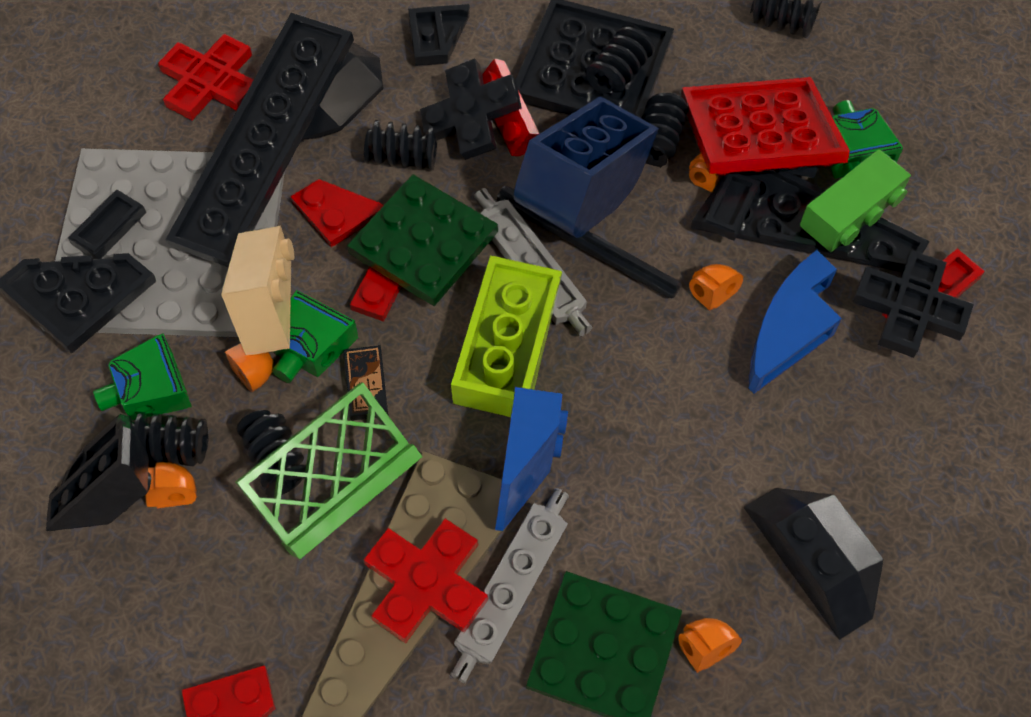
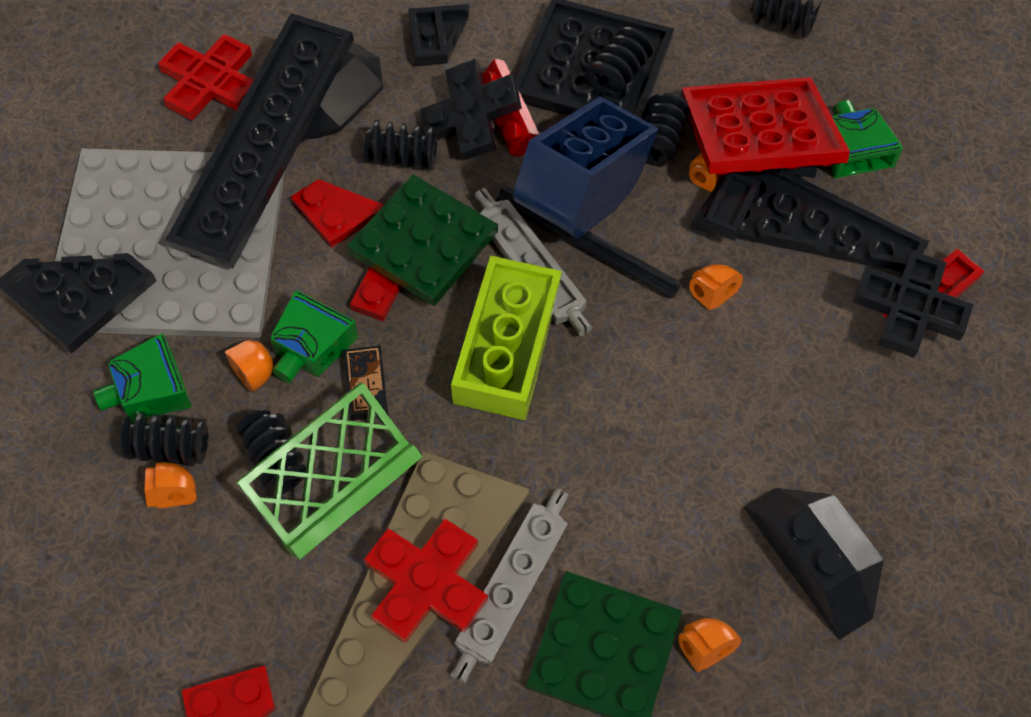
black wedge [46,414,151,531] -> none
black tile [68,189,147,259] -> none
tan wedge [221,226,294,355] -> none
blue slope [495,387,568,531] -> none
blue slope [749,250,842,394] -> none
bright green brick [800,149,911,252] -> none

